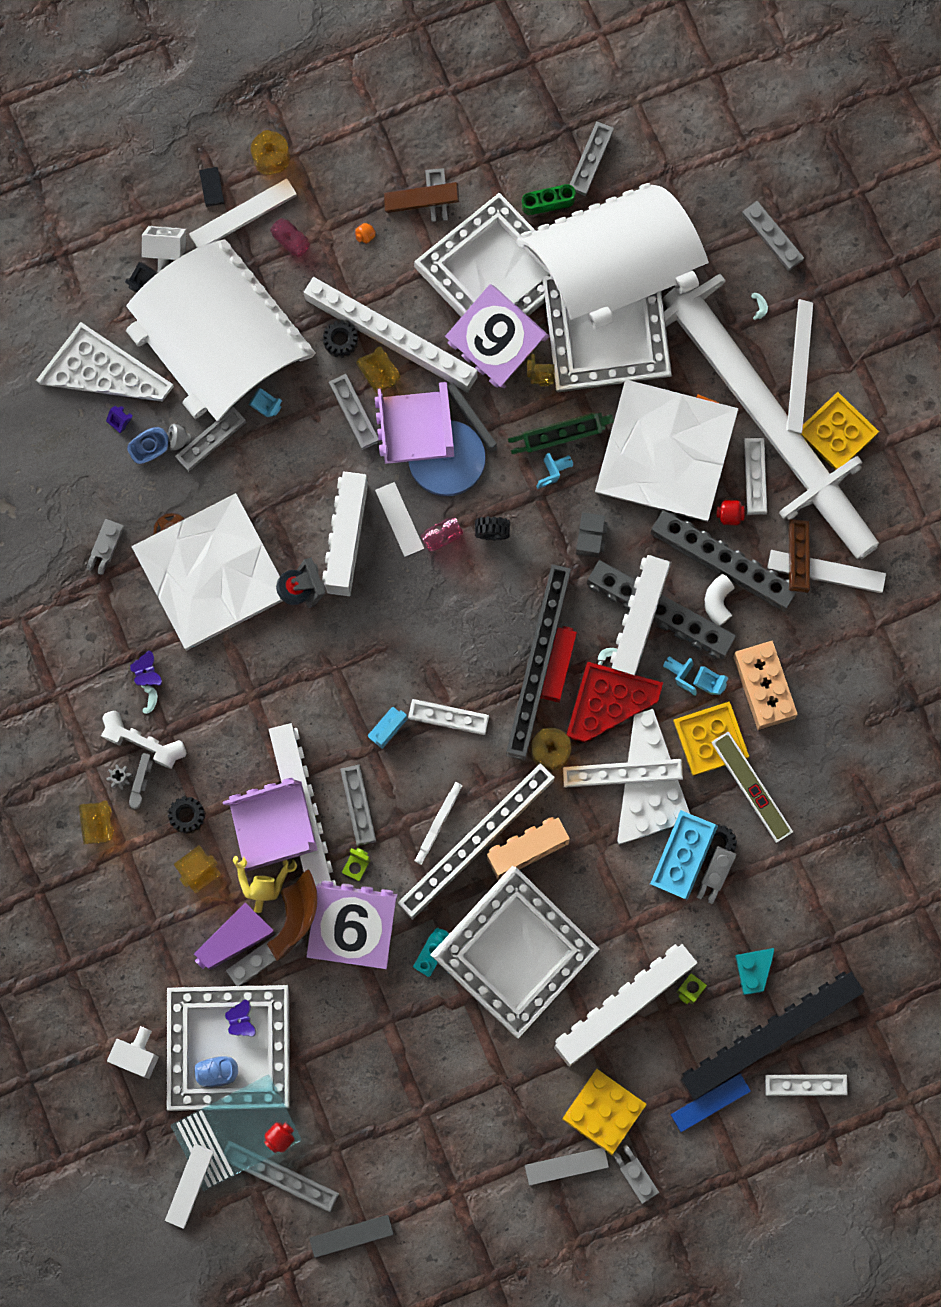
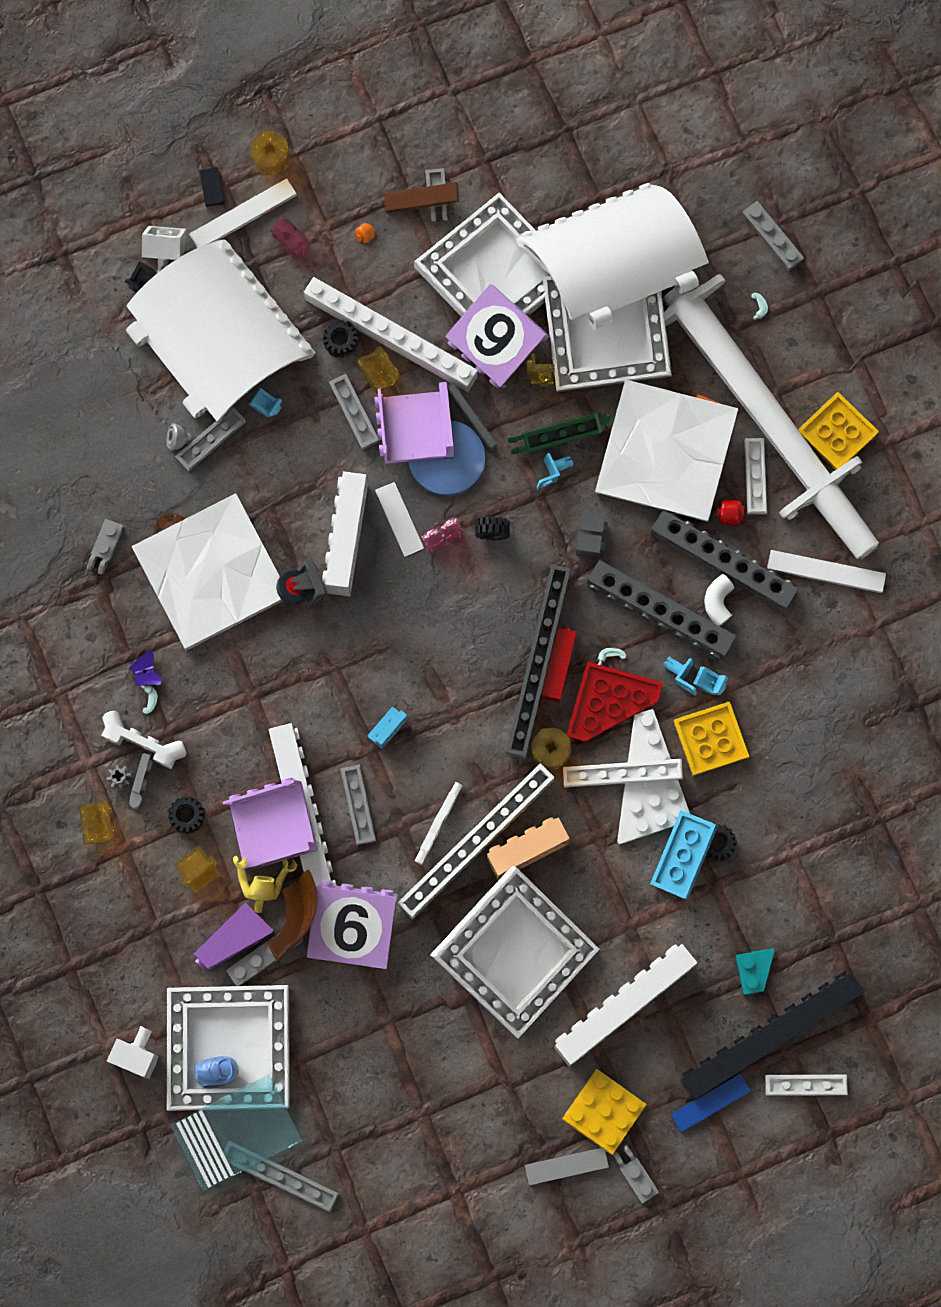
white wing [36,322,174,402] -> none
dark purple tile [106,406,133,433] -> none
medium blue piece [127,427,169,464] -> none
white tile [165,1144,214,1229] -> none
dark purple animal [225,999,256,1037] -> none
red head [264,1122,295,1153] -> none
dark grey tile [309,1215,394,1258] -> none
lime bracket [342,848,370,881] -> none
white tile [408,699,489,735] -> none
teal bracket [413,928,449,977] -> none
green beam [522,184,576,215] -> none
light grey plate [570,121,614,196] -> none
white brick [610,555,671,675] -> none
lime bracket [676,973,707,1004] -> none
light grey hinge [697,846,736,904] -> none
olive tile [711,732,793,843] -> none
light nougat brick [733,640,798,730] -> none
white piece [787,299,813,434] -> none
reddish brown tile [789,519,810,593] -> none

